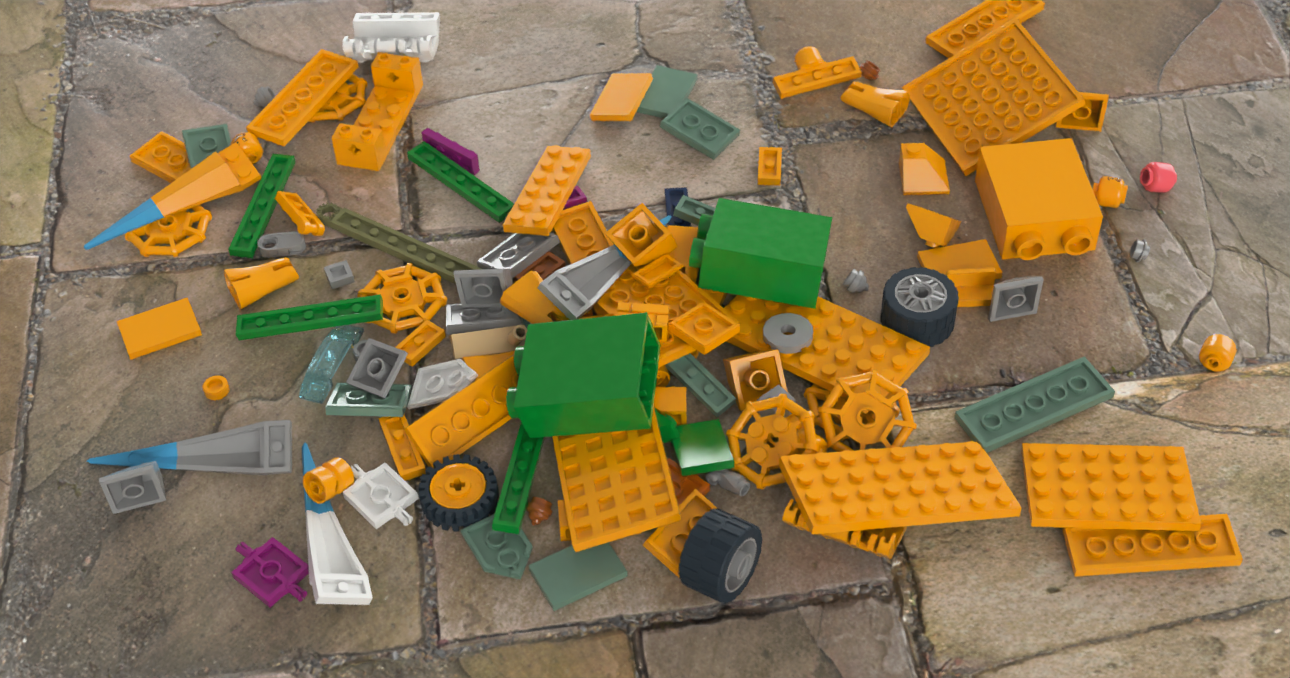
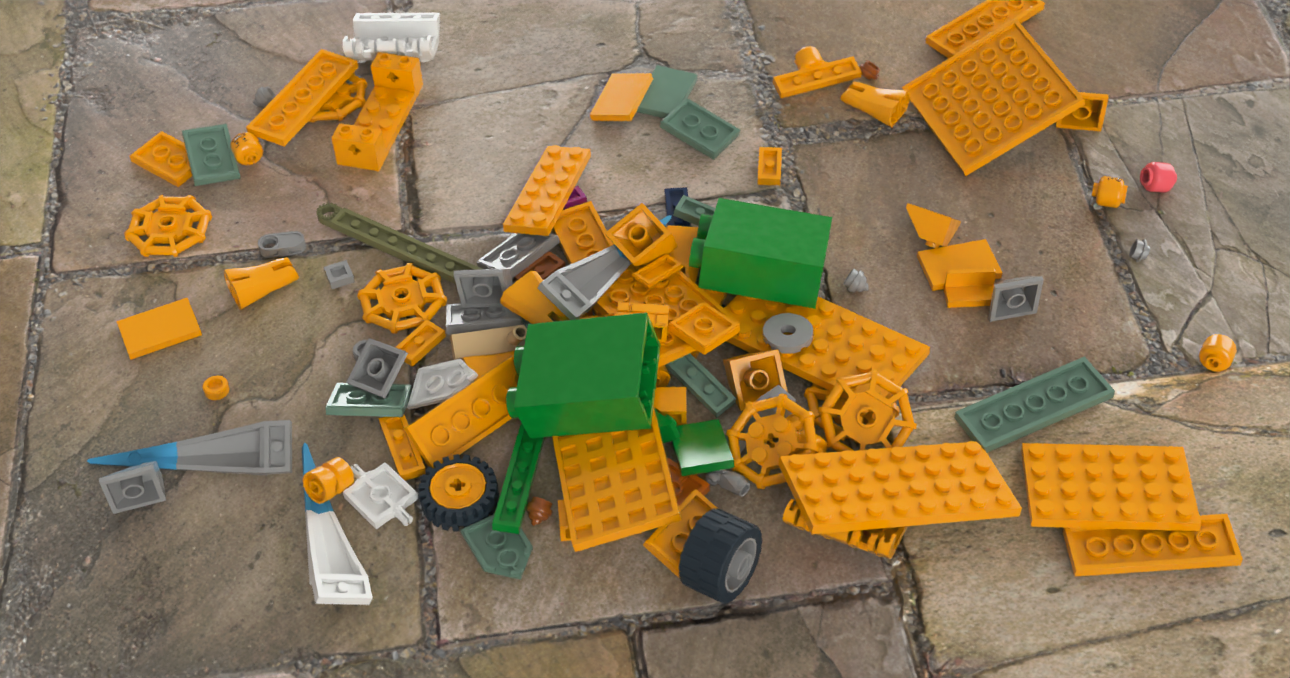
light orange plate [84,142,261,250] -> none
green plate [228,154,296,258] -> none
magenta plate [231,537,309,608] -> none
green plate [236,294,383,340] -> none
light orange plate [275,191,325,236] -> none
clear light blue slope [299,325,364,404] -> none
green plate [407,141,514,223] -> none
magenta plate [421,128,480,176] -> none
sand green tile [528,542,628,611] -> none
black wheel [880,267,959,347] -> none
light orange slope [899,143,950,195] -> none
light orange brick [975,138,1103,260] -> none

